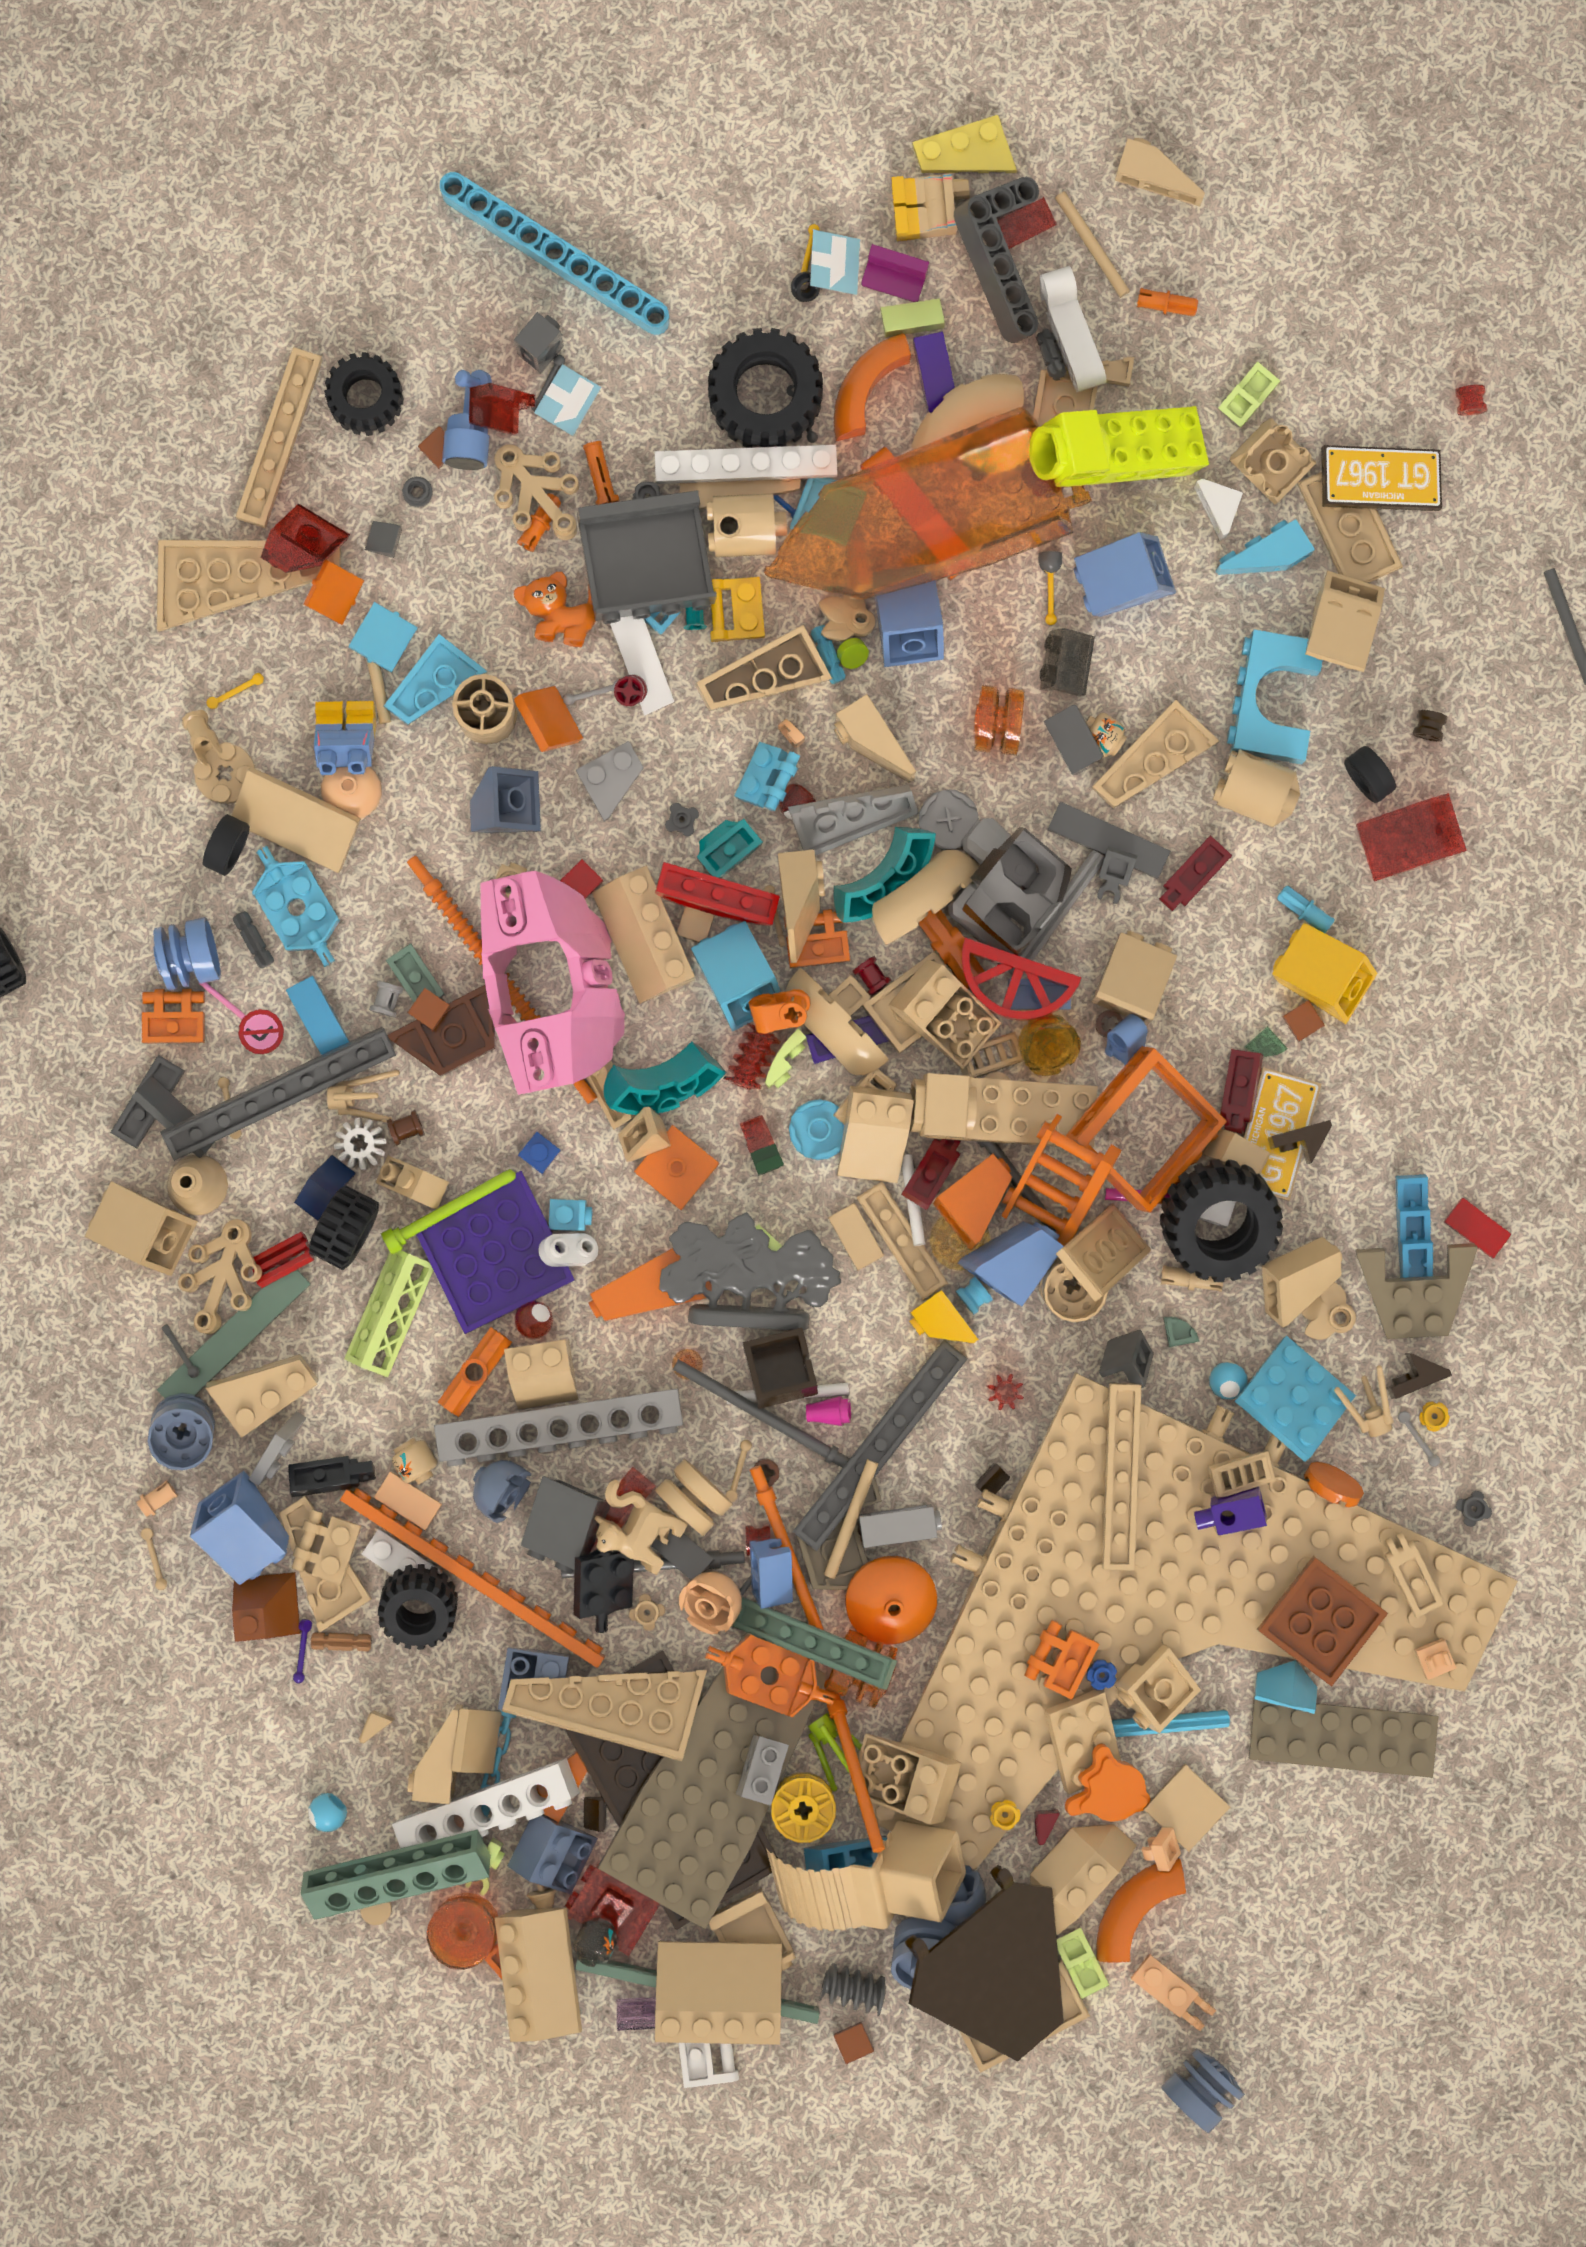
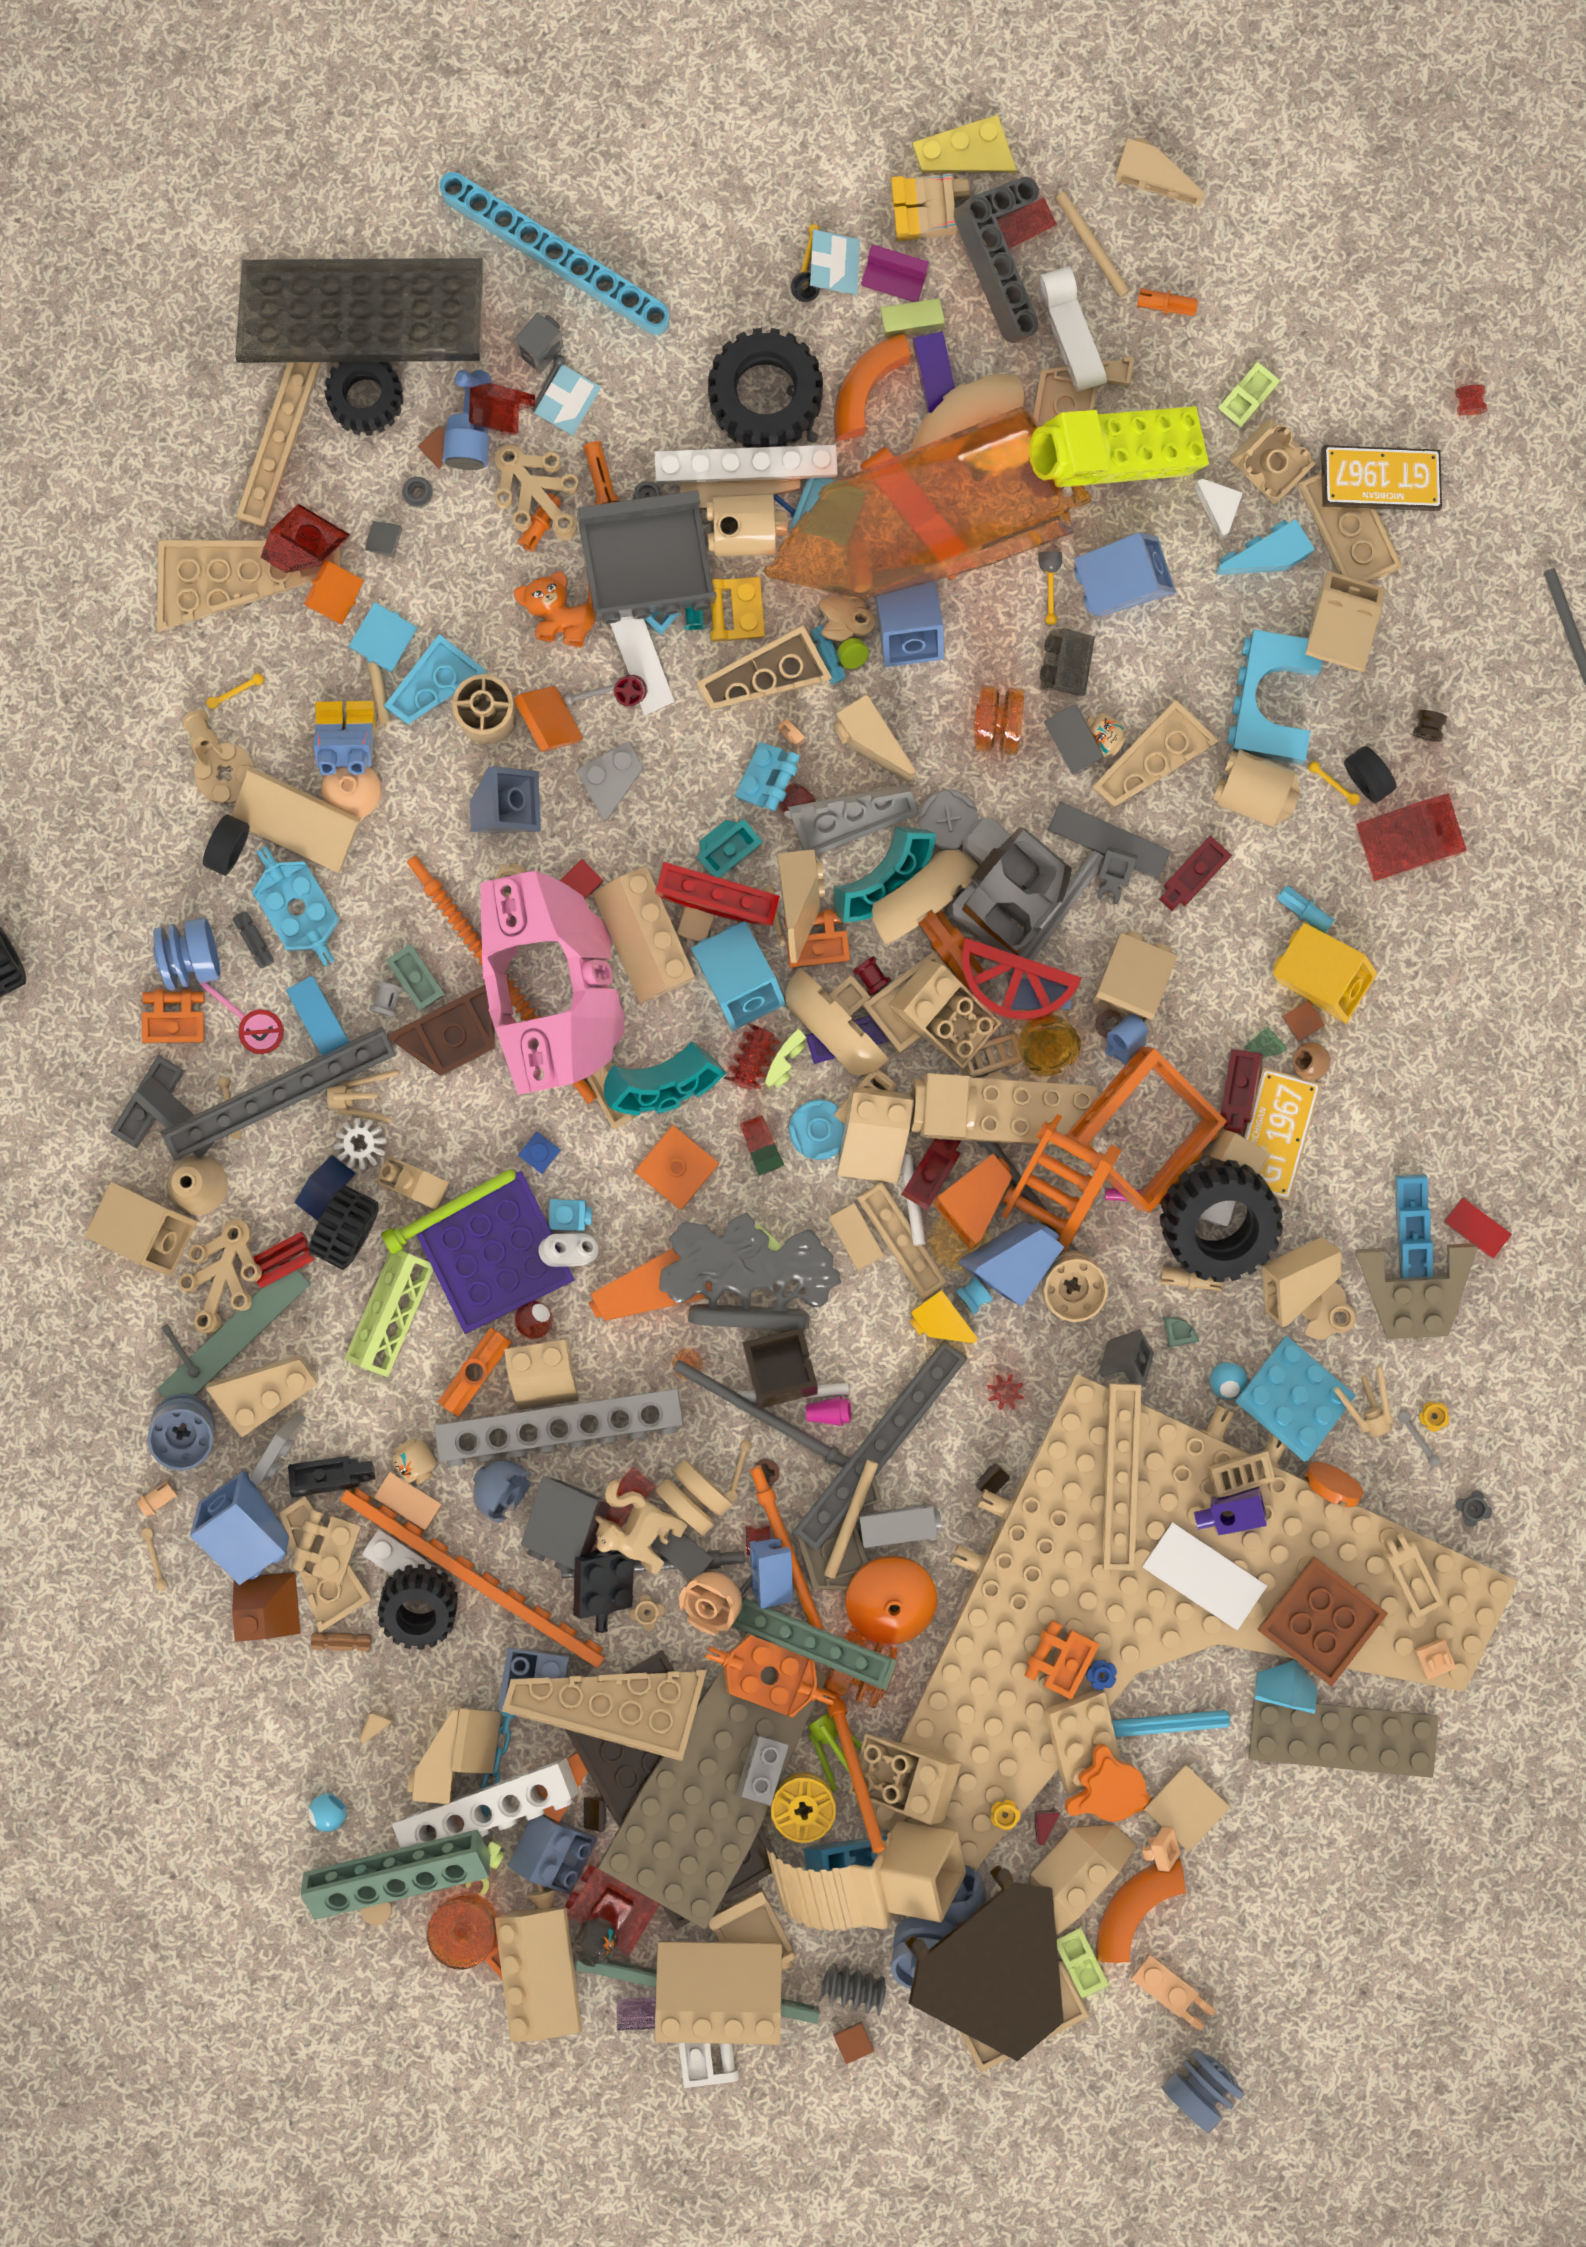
dark purple hinge [293,1619,312,1684] -> none
reddish brown bush [387,1110,425,1146] -> none
dark orange tile [407,988,450,1031] -> none
tan slope [618,1107,671,1162] -> none
dark grey plate [665,803,699,837] -> none
orange piece [748,989,811,1034] -> none
dark grey axle [1036,329,1066,381] -> none
tan tile [1056,1203,1151,1302] -> none
tan plate [1114,1645,1201,1733] -> none
dark brown slope [1268,1120,1332,1165] -> none
dark brown slope [1387,1353,1452,1399] -> none
none -> clear smoke plate [235,258,484,363]
none -> white sticker [1142,1522,1267,1630]
none -> medium nougat piece [1292,1042,1331,1080]
none -> yellow hinge [1308,761,1360,805]

